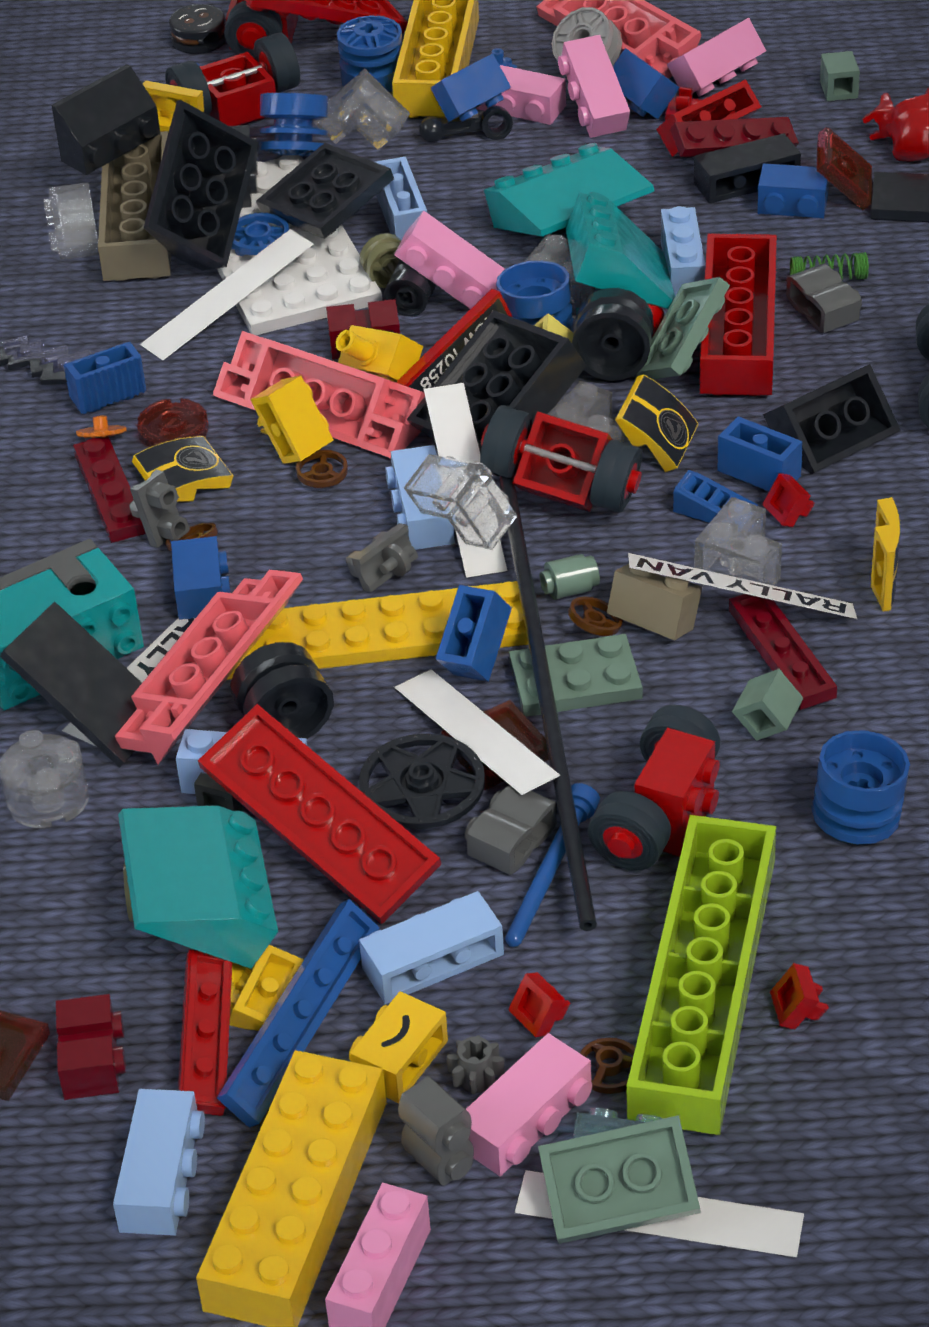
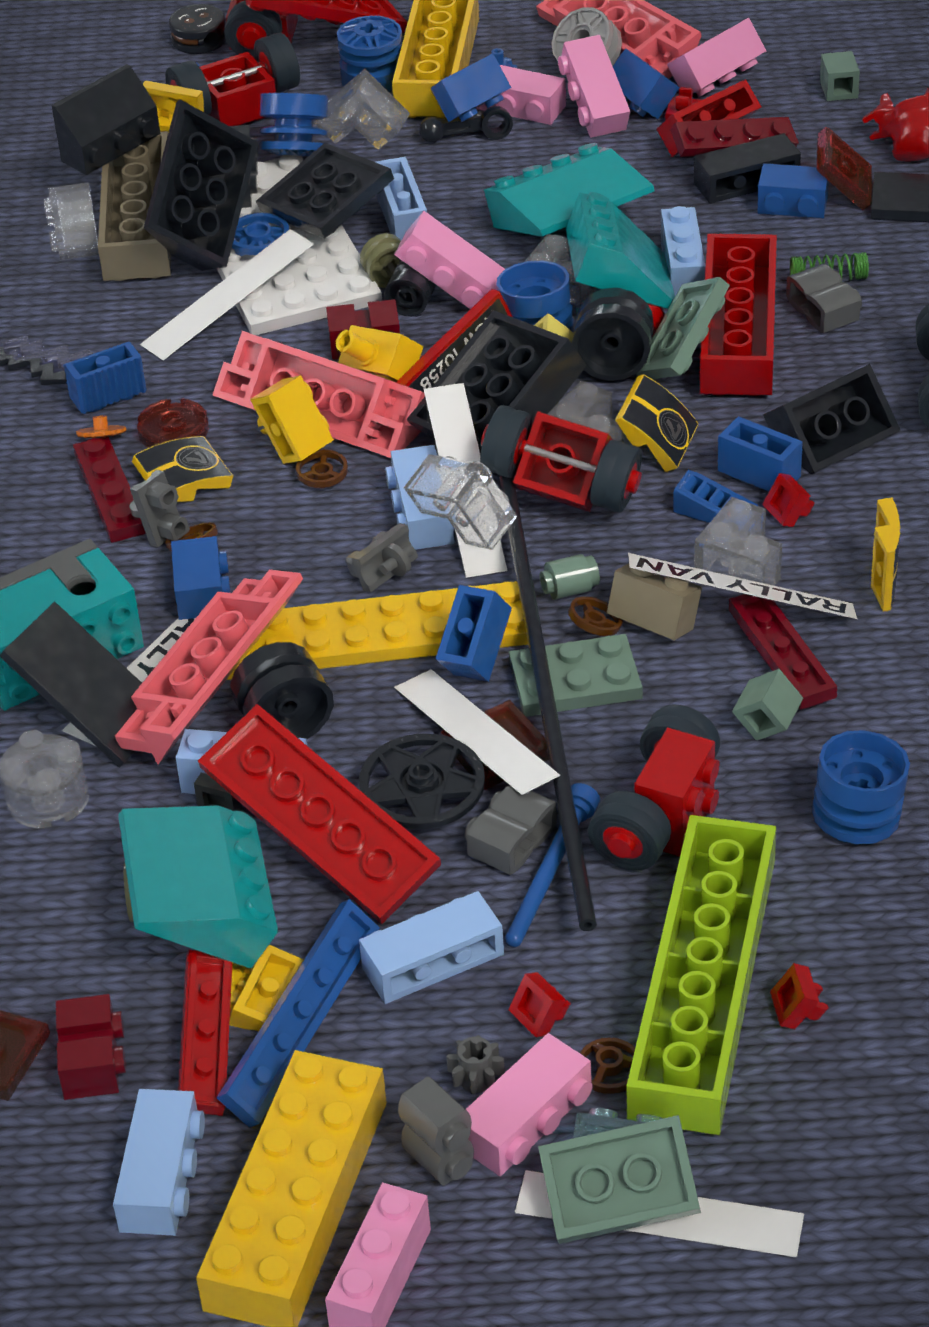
yellow brick [349,991,448,1104] -> none

